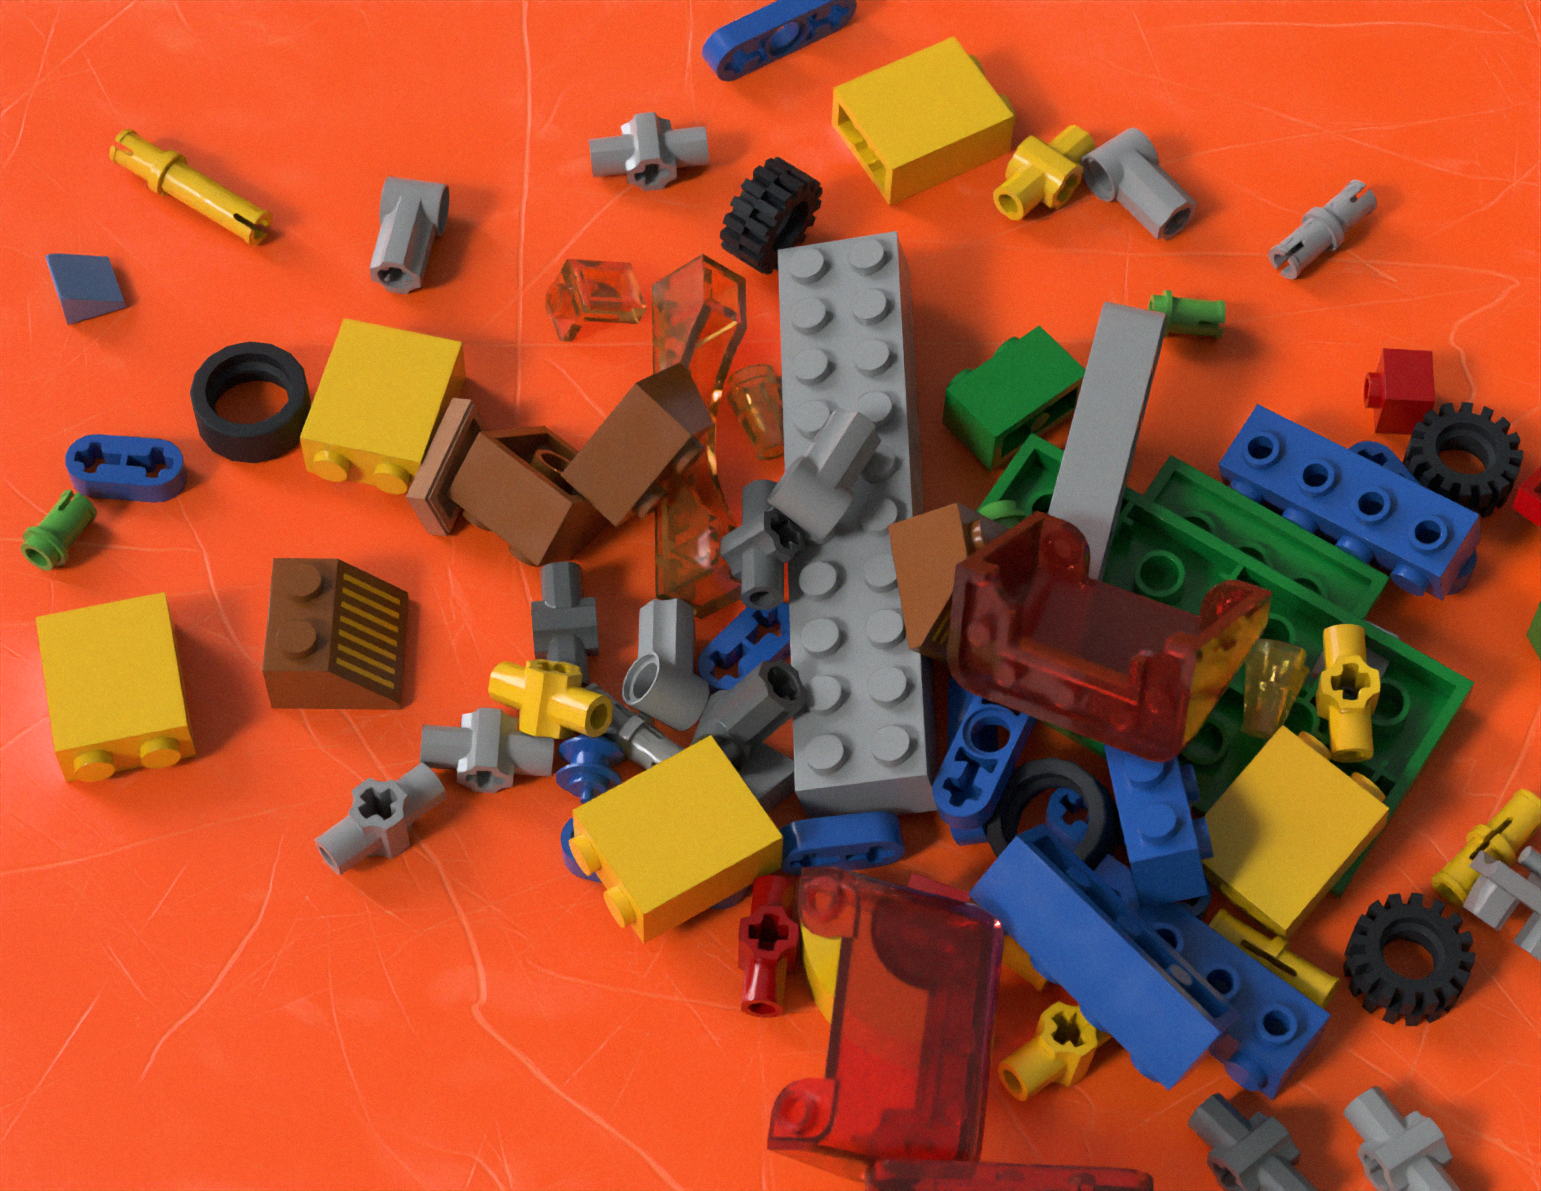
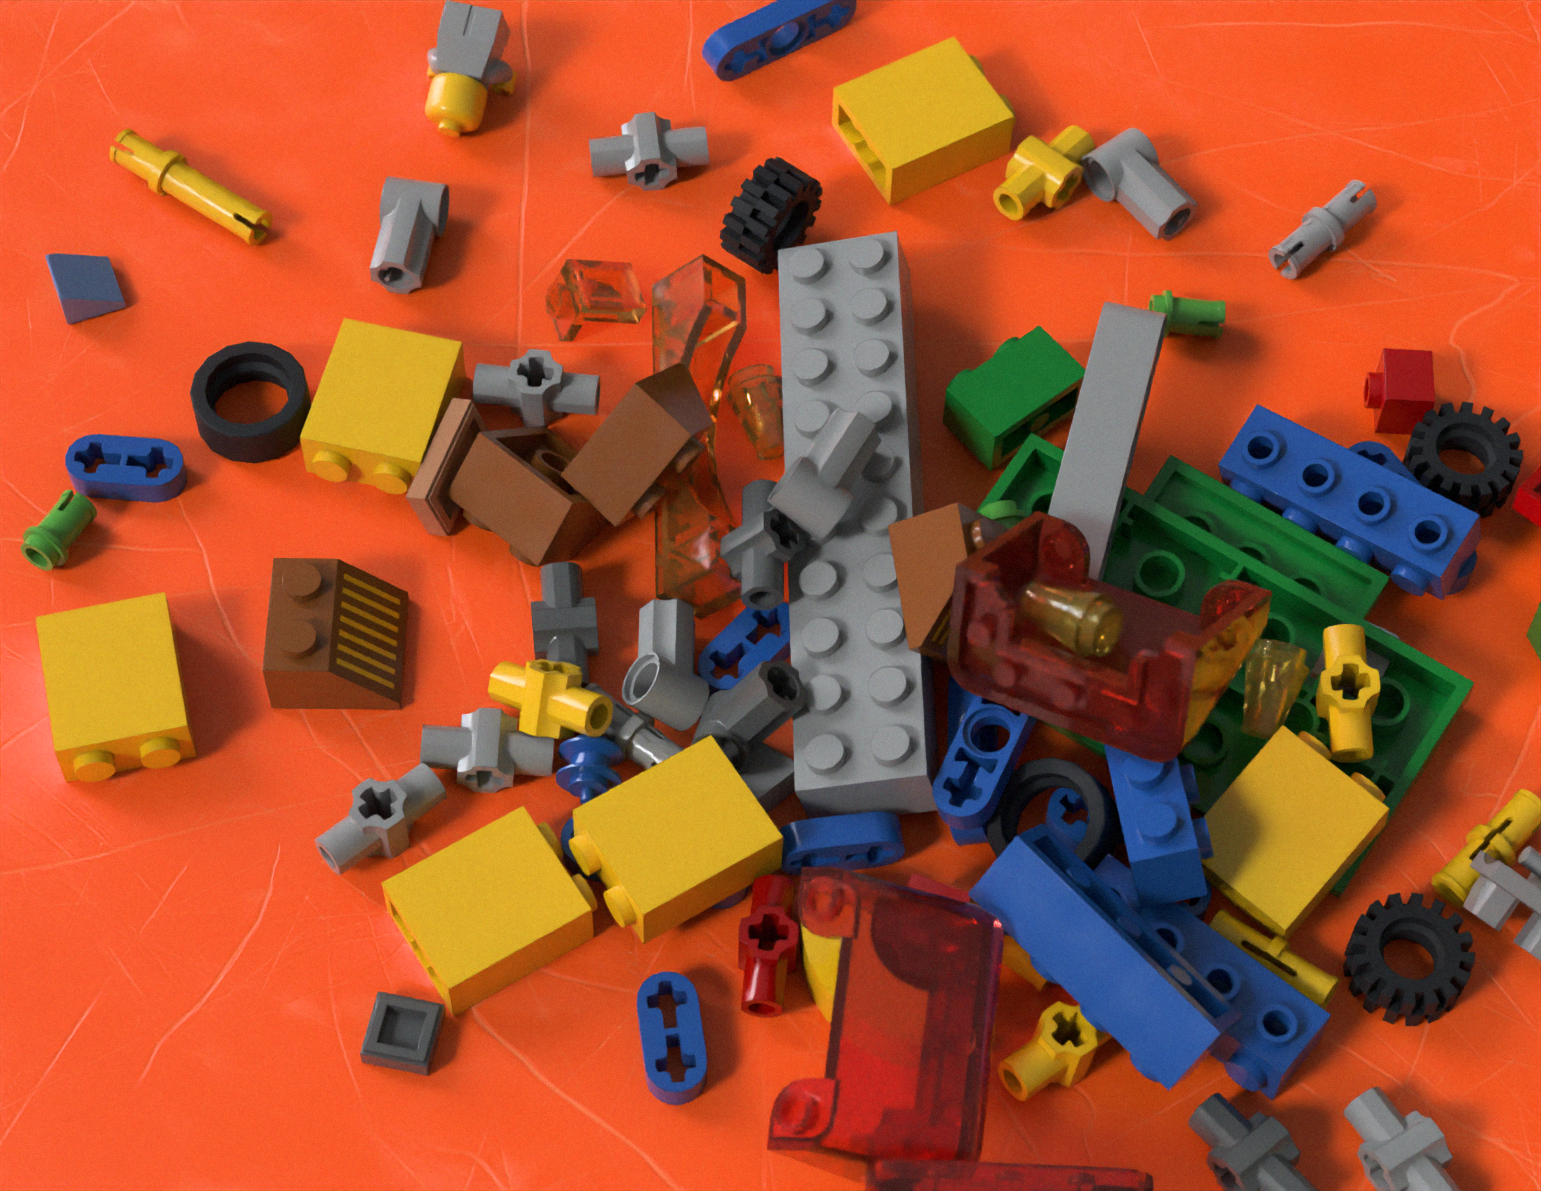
none -> dark grey tile [360,991,446,1076]
none -> yellow brick [382,806,598,1017]
none -> light grey piece [425,0,518,137]
none -> light grey axle [473,349,601,427]
none -> blue beam [637,971,707,1105]
none -> clear yellow cone [1020,581,1123,657]

